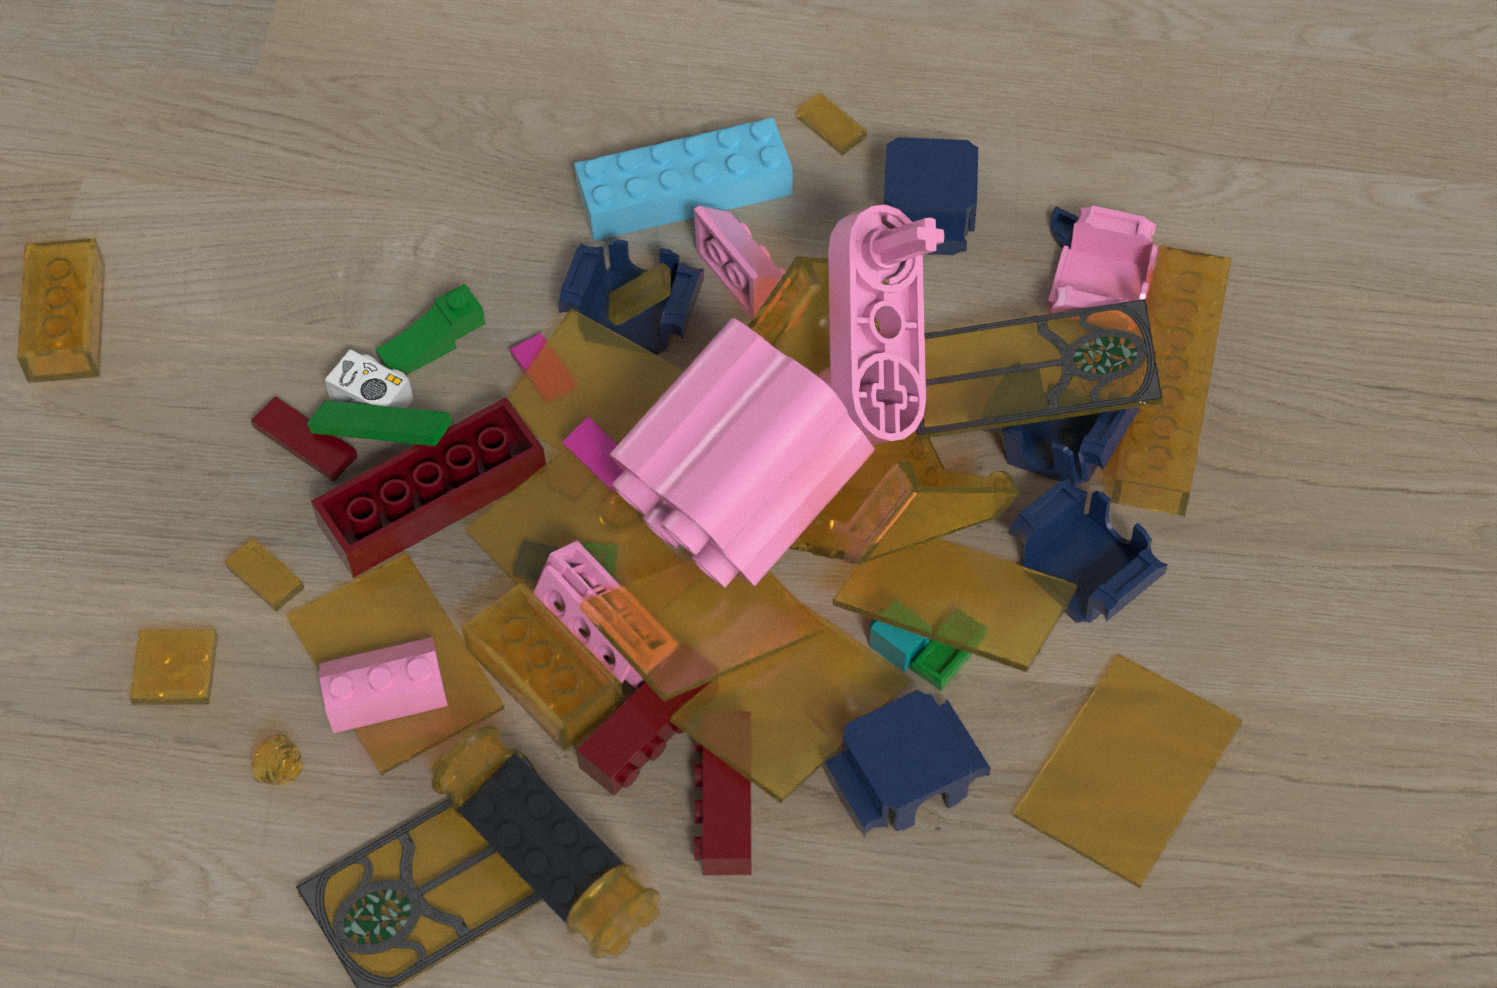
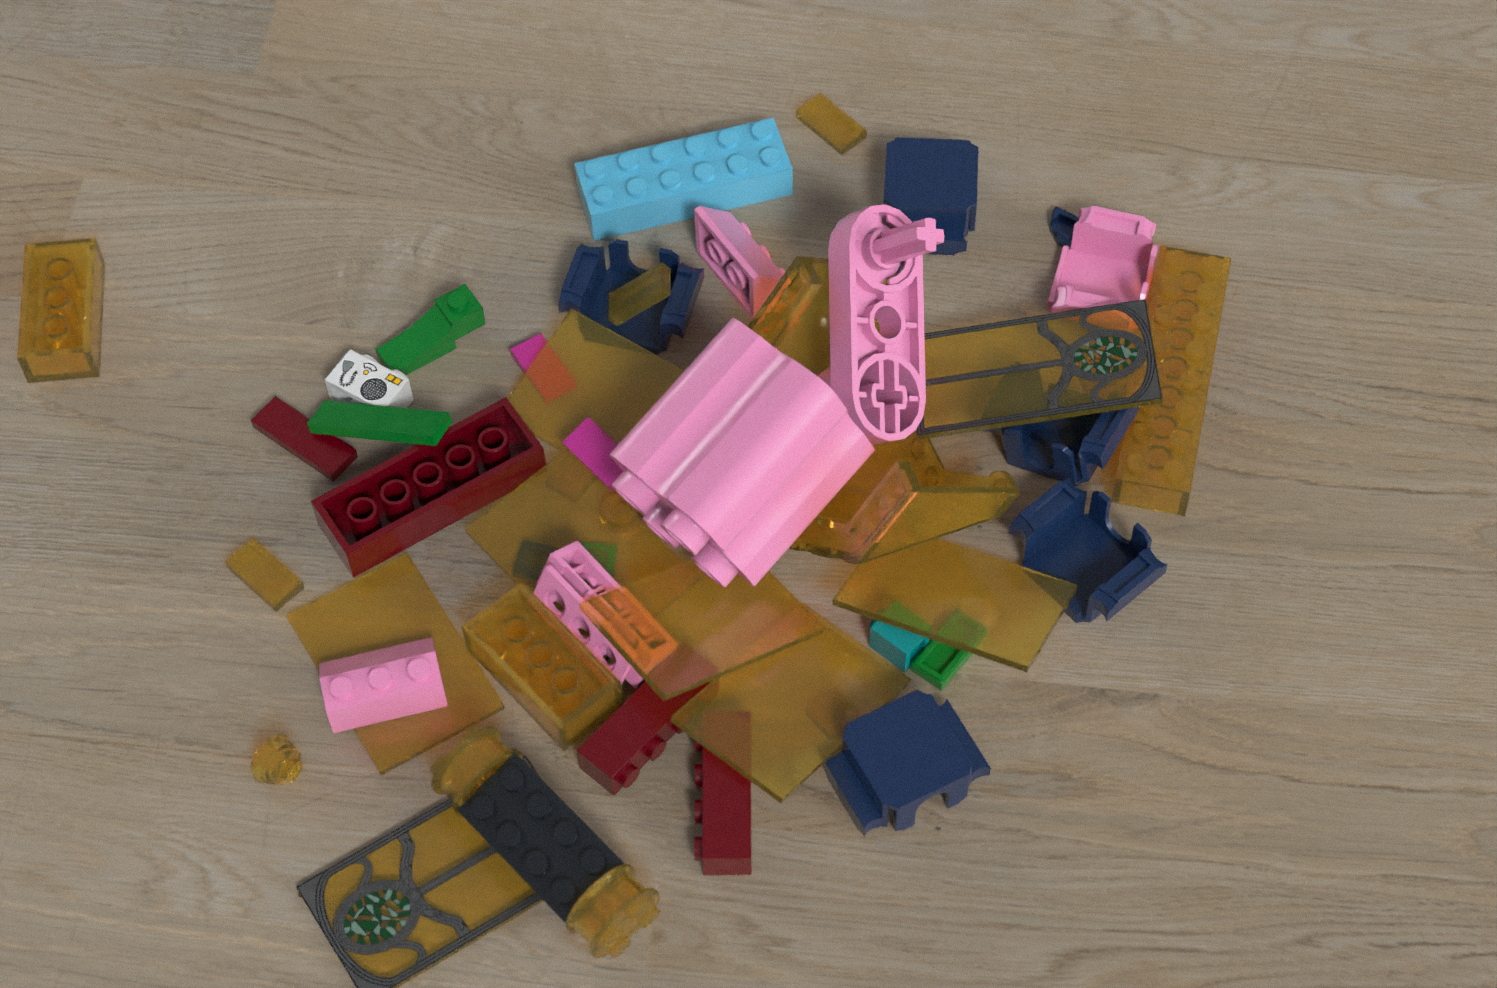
clear yellow plate [129,629,218,705] -> none
clear yellow piece [1013,653,1243,888] -> none

